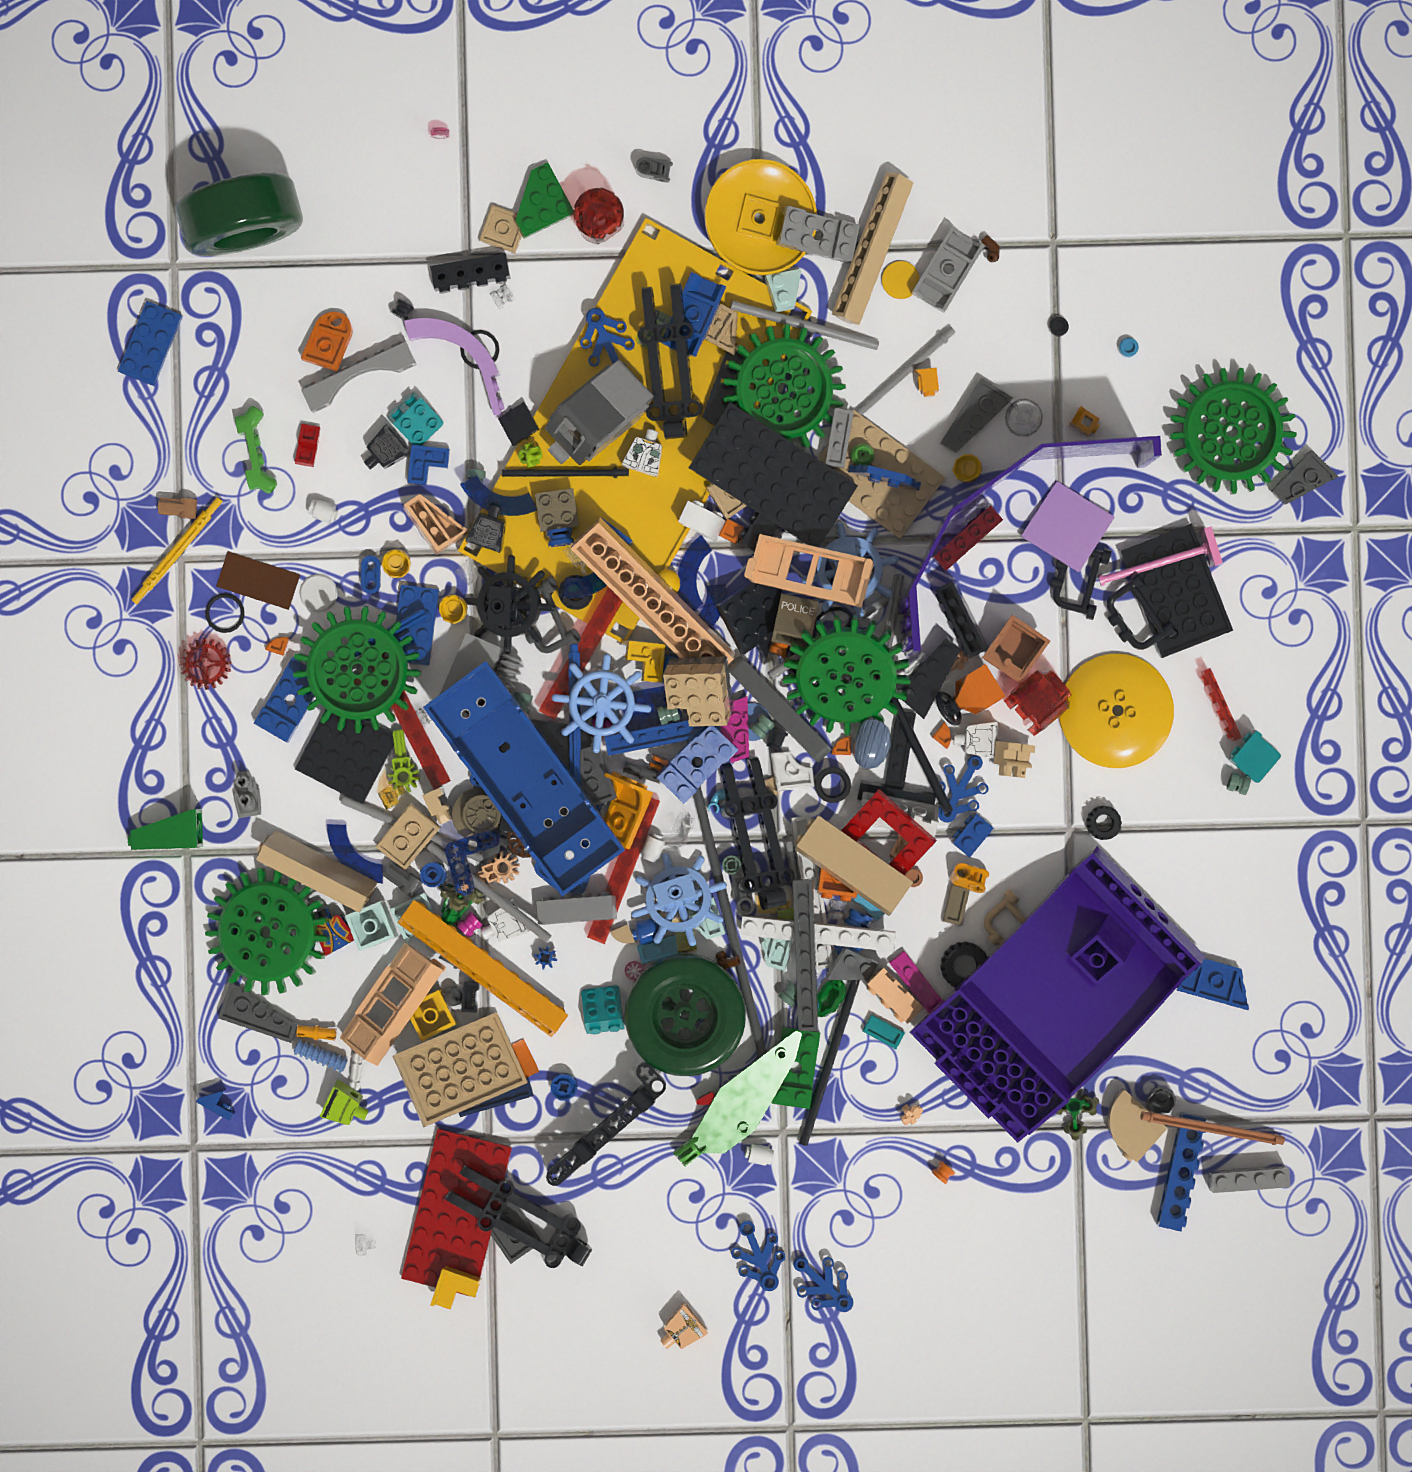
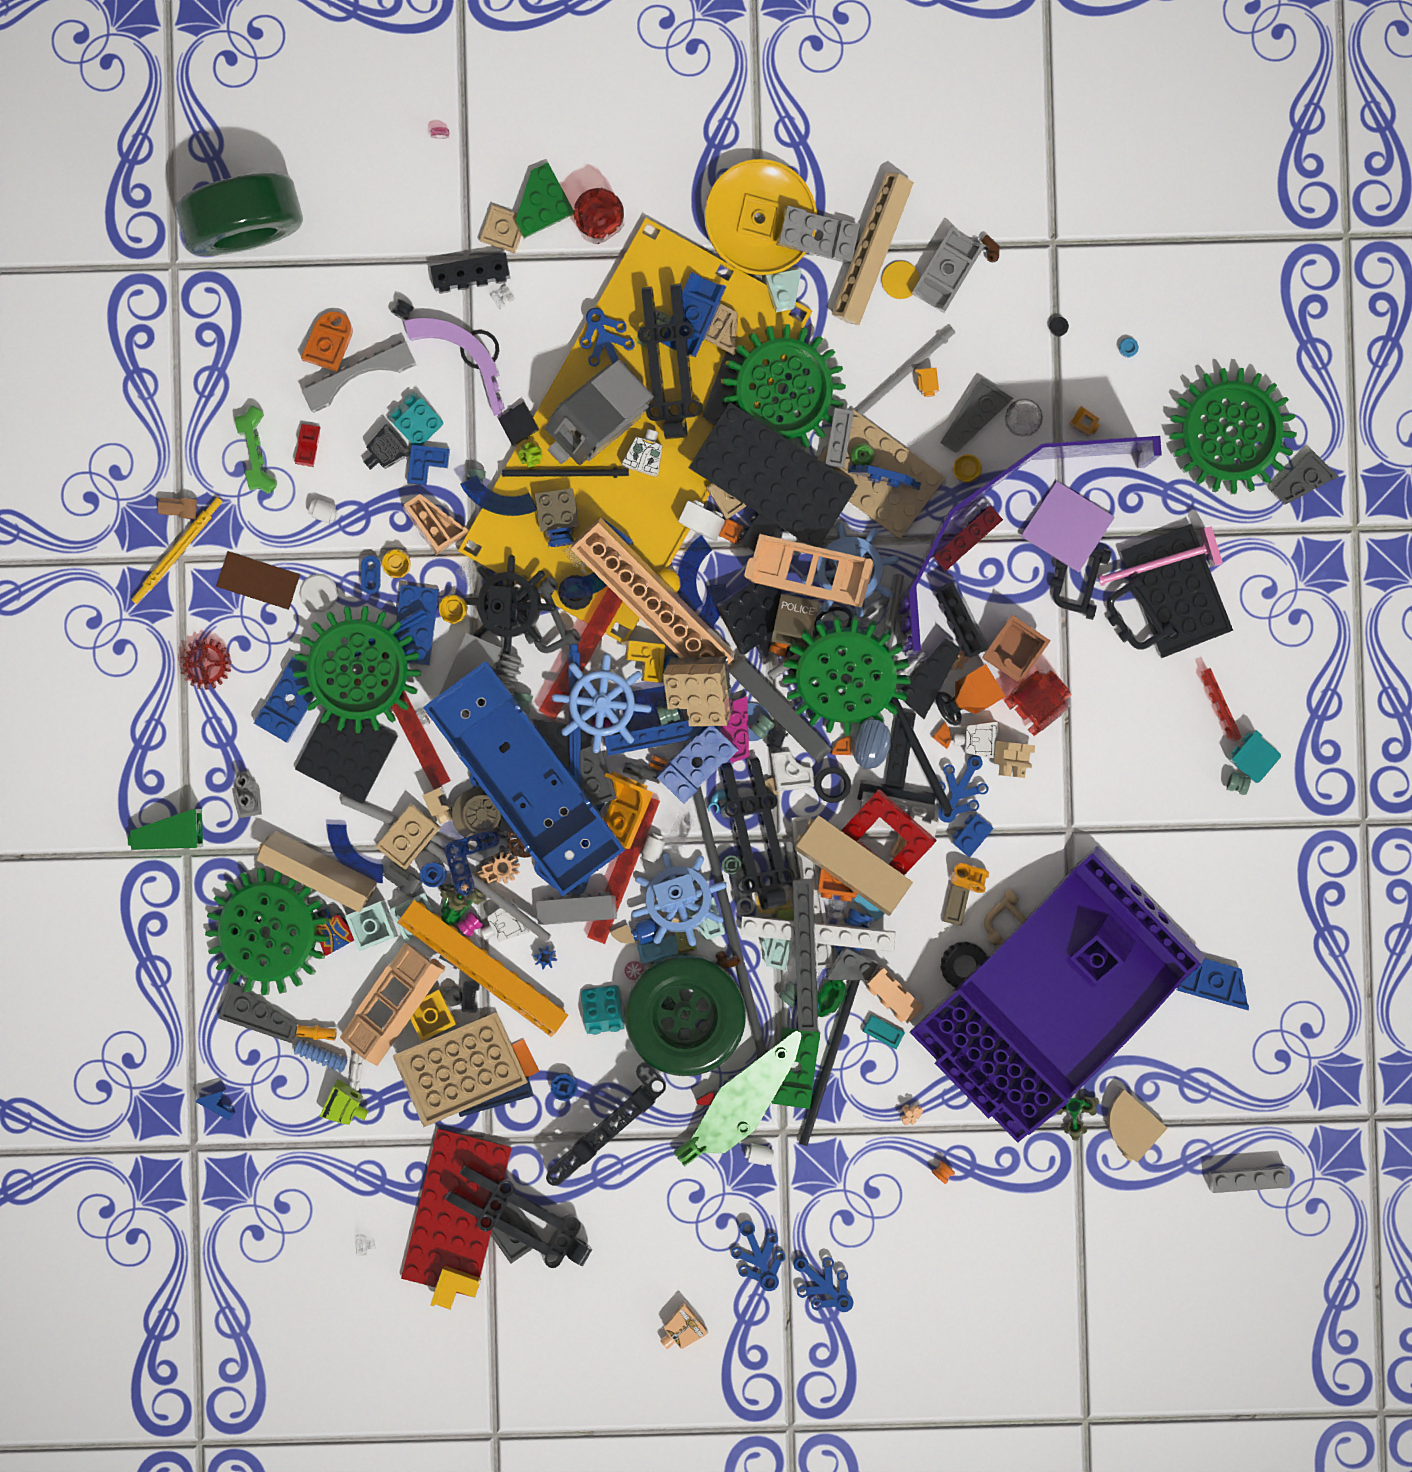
blue plate [117,301,183,387] -> none
black piece [205,594,245,633] -> none
orange tile [265,637,290,656] -> none
clear yellow plate [378,785,406,810] -> none
lime gear [387,730,420,793] -> none
torso [465,504,506,553] -> none
dark grey piece [636,157,673,182] -> none
light grey piece [730,300,879,350] -> none
dark pink tile [889,951,942,1013] -> none
nougat tile [904,868,923,887] -> none
yellow dish [1059,654,1174,768] -> none
black tyre [1086,806,1122,840] -> none
nougat piece [1140,1111,1285,1145] -> none
dark grey hair [1146,1086,1176,1114] -> none
blue brick [1156,1112,1206,1232] -> none

